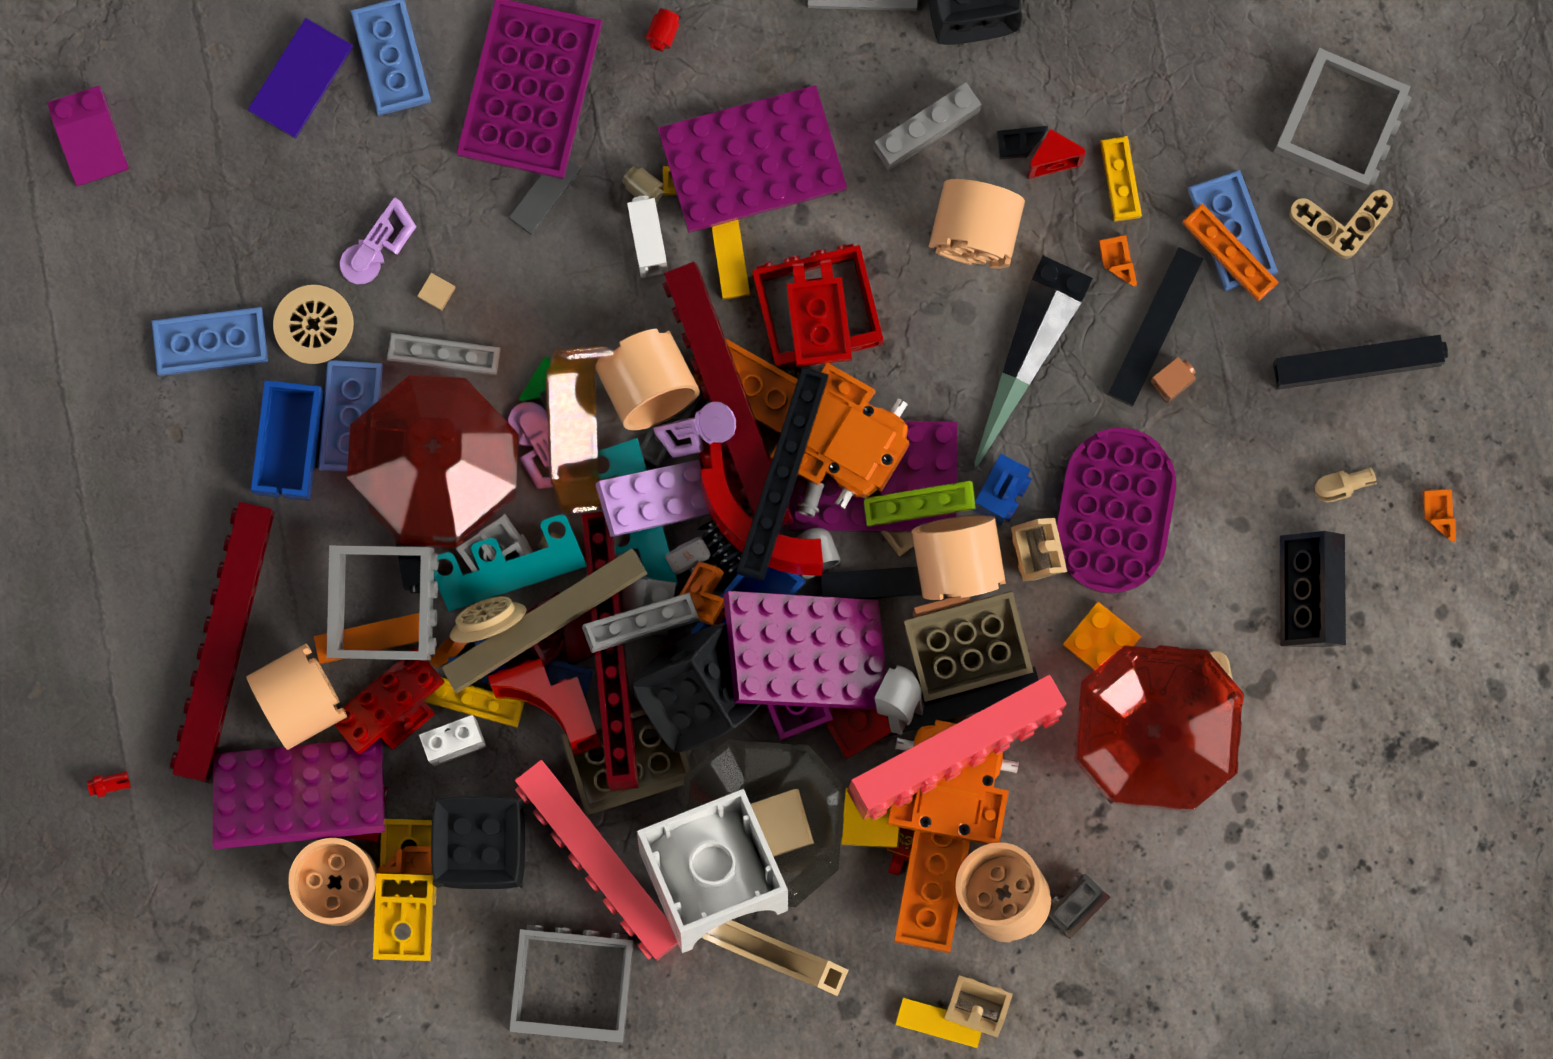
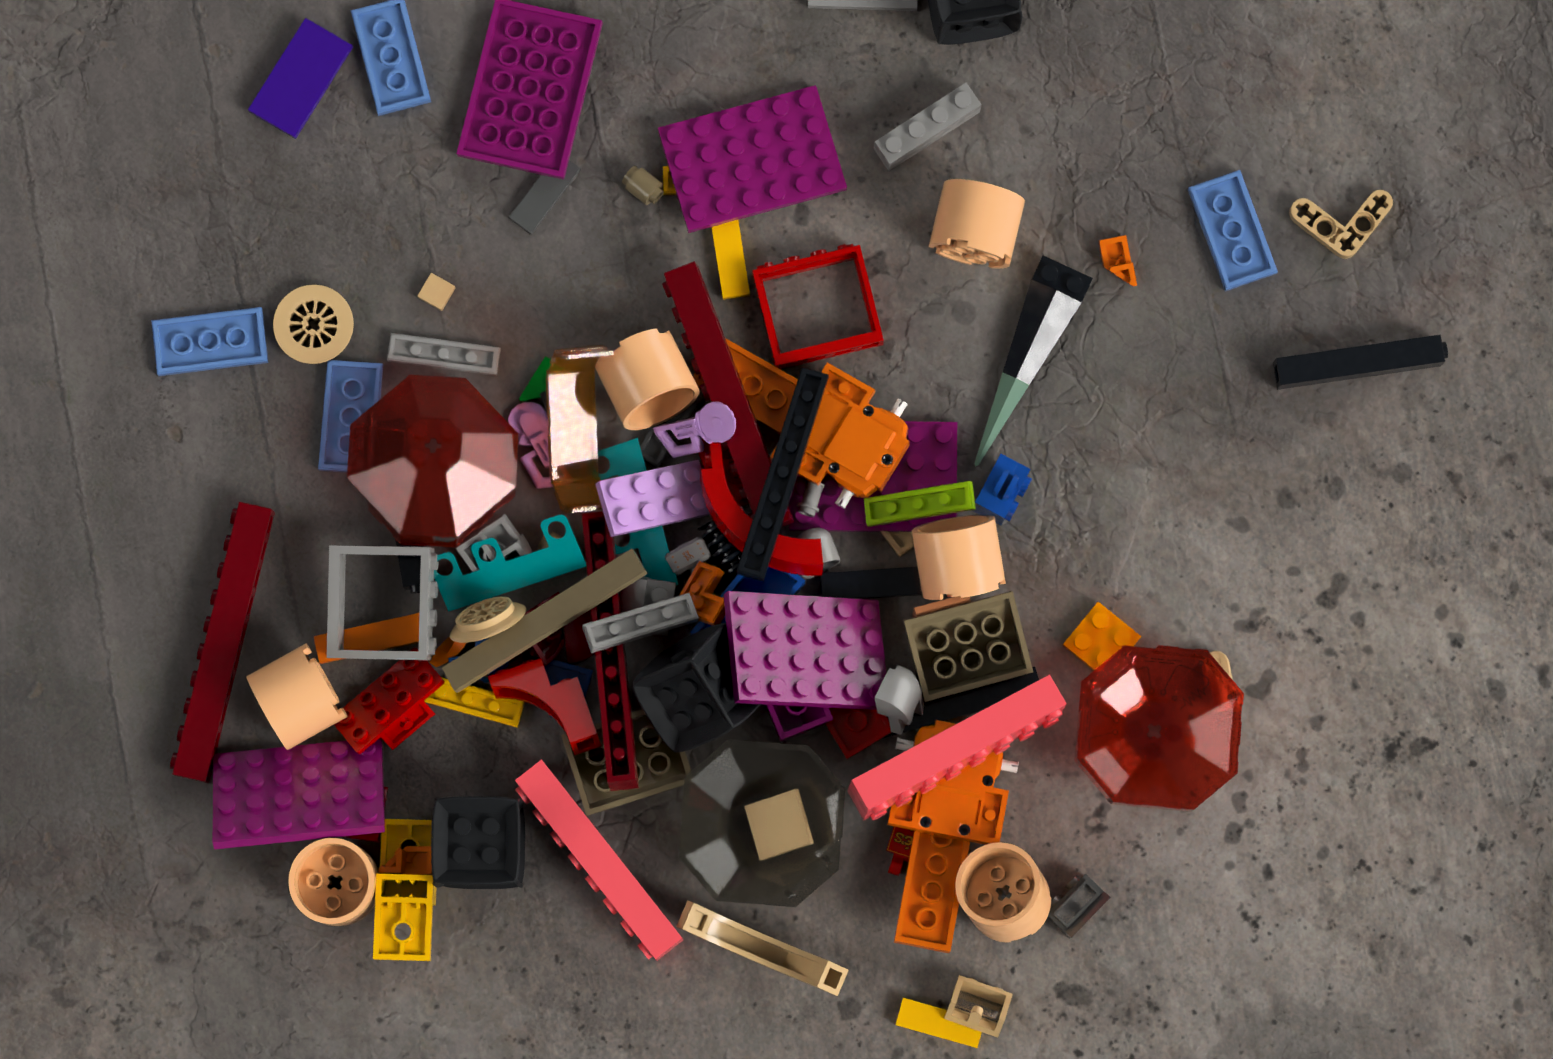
magenta slope [47,85,129,187] -> none
red animal [87,771,131,798] -> none
blue piece [251,380,324,501] -> none
lavender piece [340,197,417,285] -> none
white window [419,715,487,766] -> none
light grey window [509,925,634,1043] -> none
white window [627,196,668,278] -> none
white piece [637,789,788,953] -> none
red brick [645,8,680,52] -> none
red tile [787,259,852,367] -> none
yellow tile [841,788,900,848] -> none
black tile [997,126,1048,160] -> none
tan window [1011,518,1067,581] -> none
red slope [1027,129,1086,179] -> none
magenta plate [1056,428,1176,594] -> none
yellow tile [1100,136,1142,222] -> none
black tile [1108,247,1203,407] -> none
nougat brick [1150,357,1196,403] -> none
orange tile [1182,203,1279,302] -> none
light grey window [1274,48,1412,191] -> none
black slope [1280,531,1346,647] -> none
tan arm [1315,467,1377,502] -> none
orange slope [1422,489,1456,542] -> none

